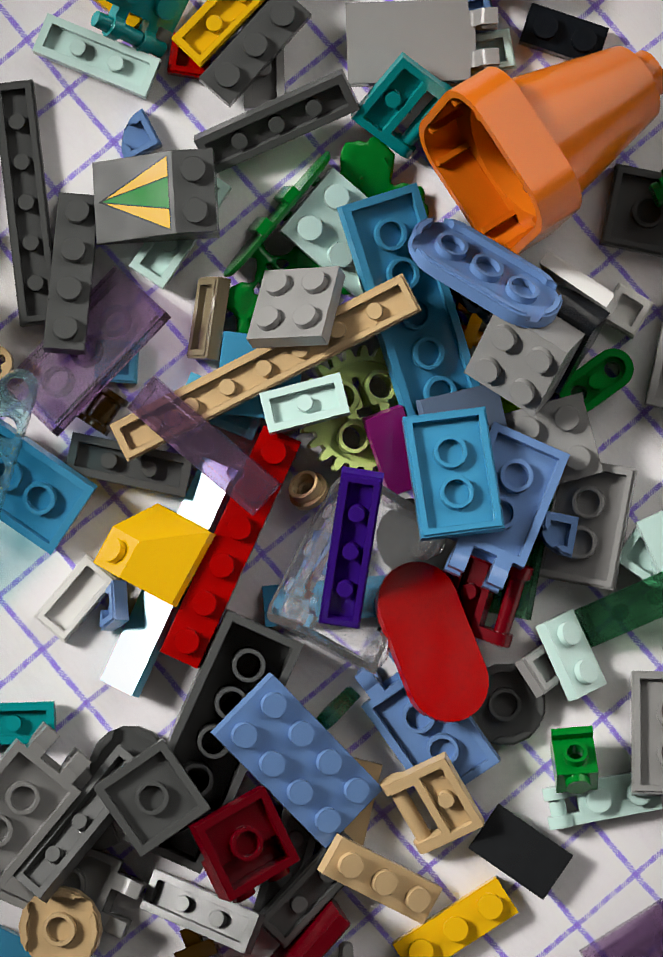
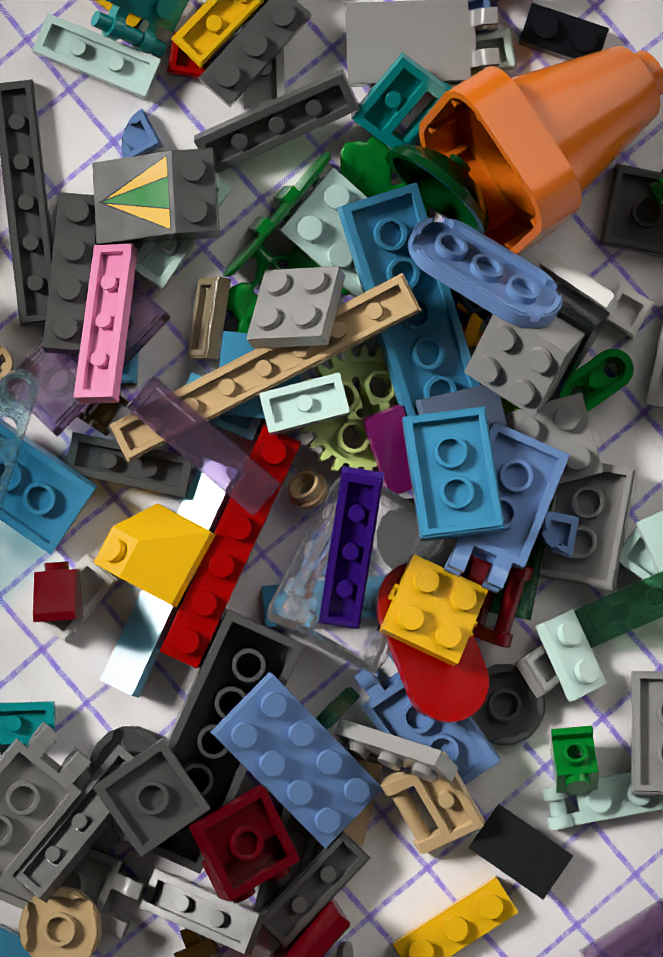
medium blue tile [100,580,129,631] -> none
tan plate [317,833,443,925] -> none
none -> dark red slope [33,561,83,622]
none -> bright pink plate [74,243,138,404]
none -> light grey plate [334,718,458,783]
none -> yellow plate [379,554,488,666]
none -> dark green dish [386,144,489,234]

